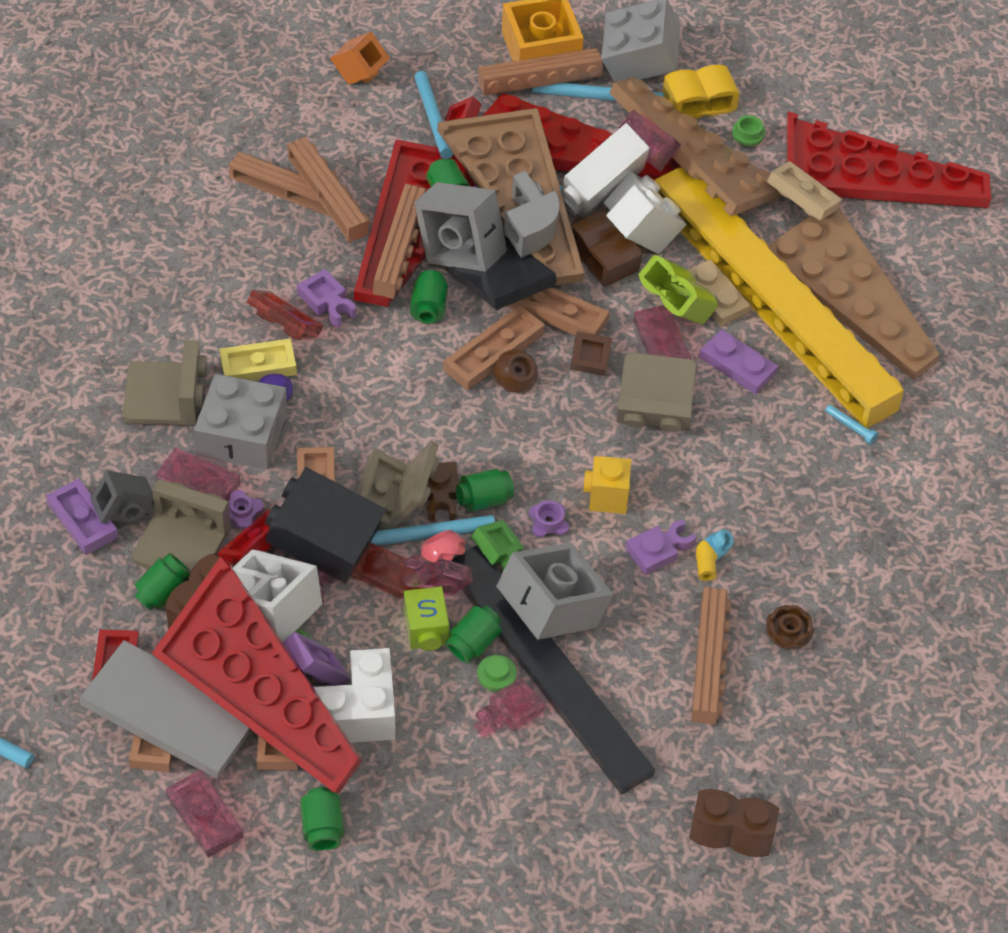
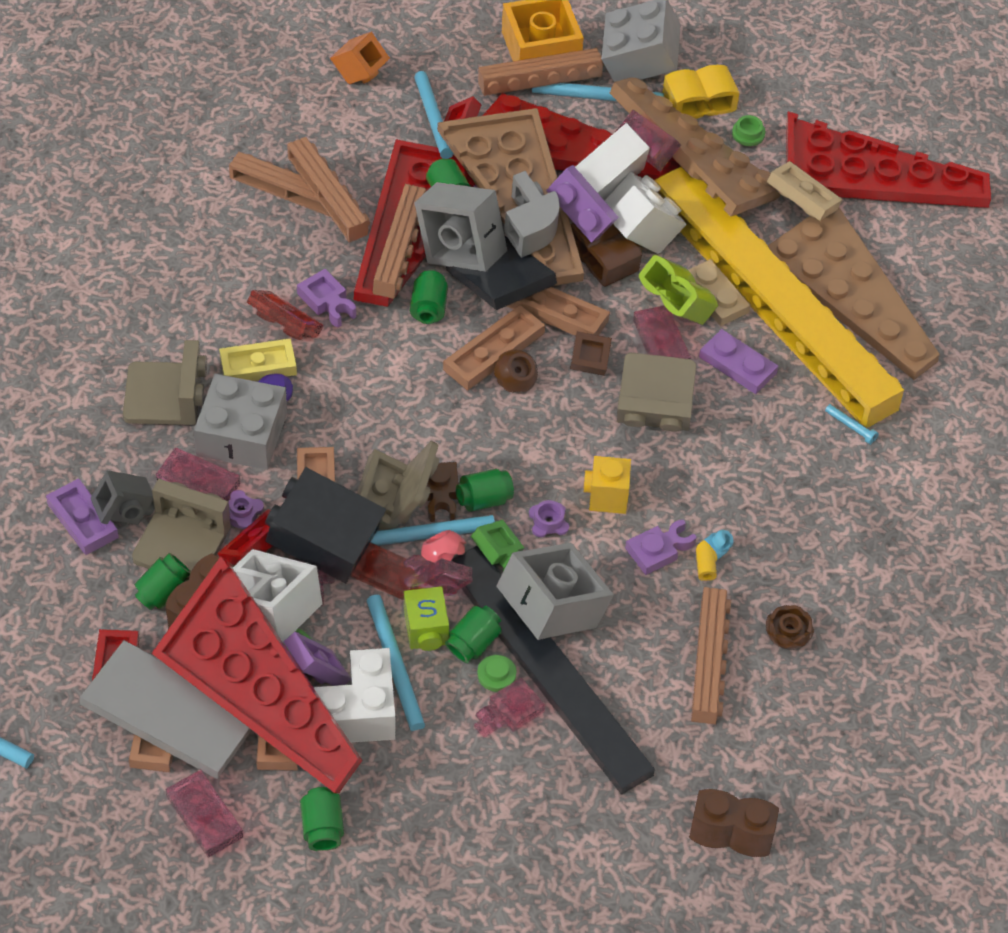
none -> medium azure bar [367,595,425,731]
none -> medium lavender plate [546,165,619,243]

